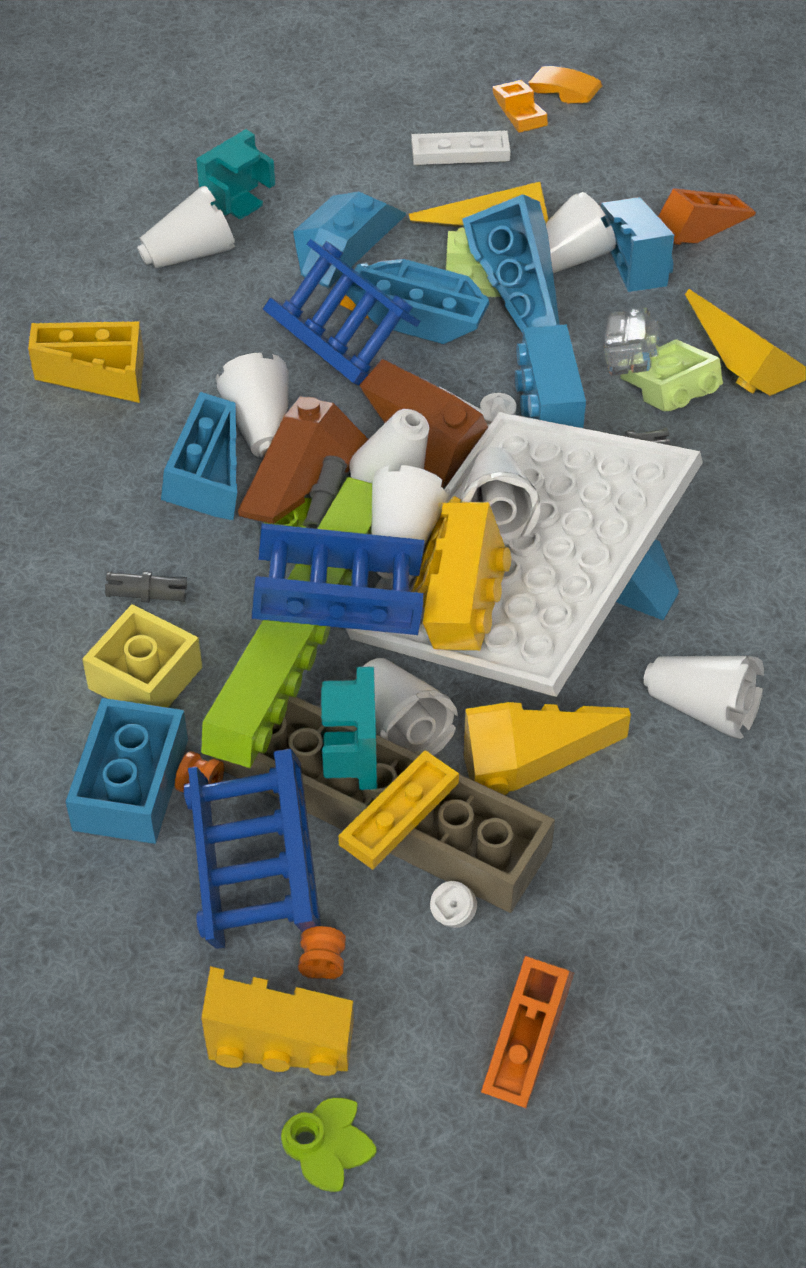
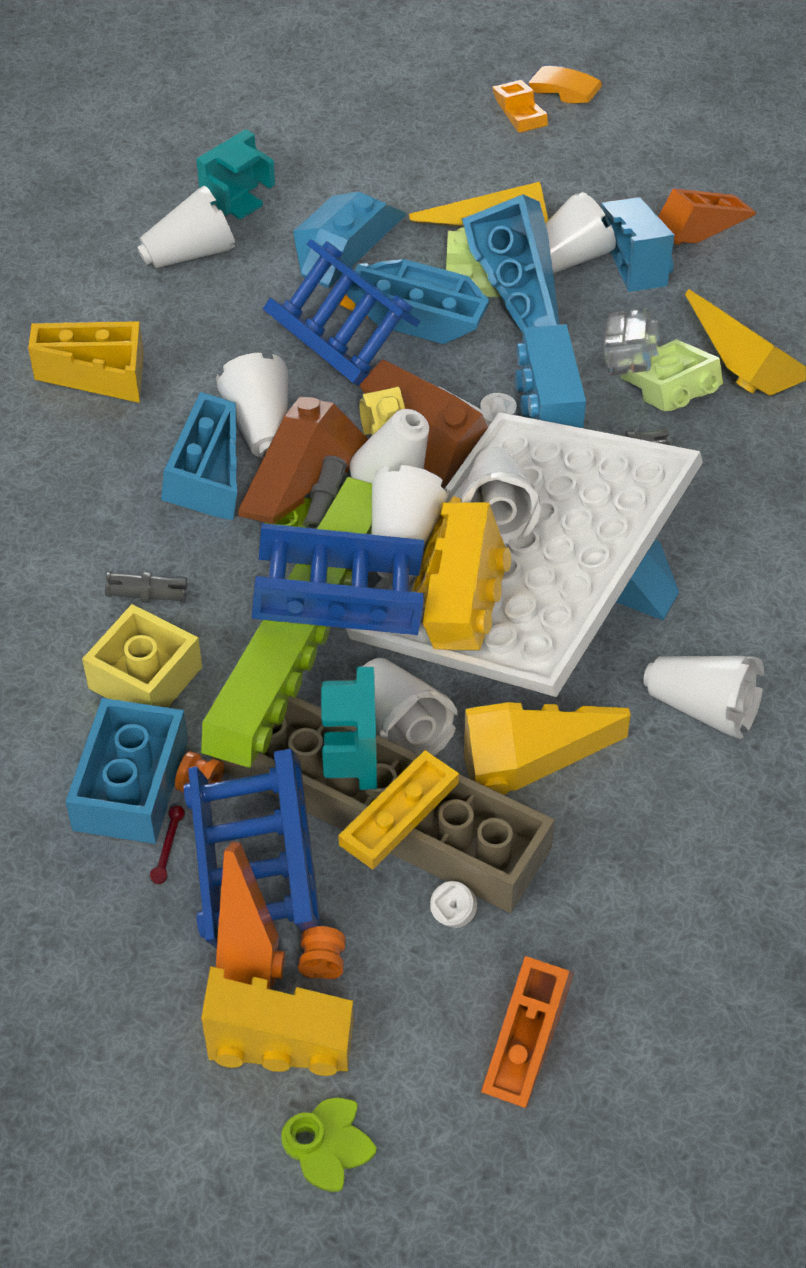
white plate [411,131,510,165] -> none
none -> dark red hinge [150,805,185,884]
none -> orange slope [216,842,285,989]
none -> light yellow piece [359,387,405,436]

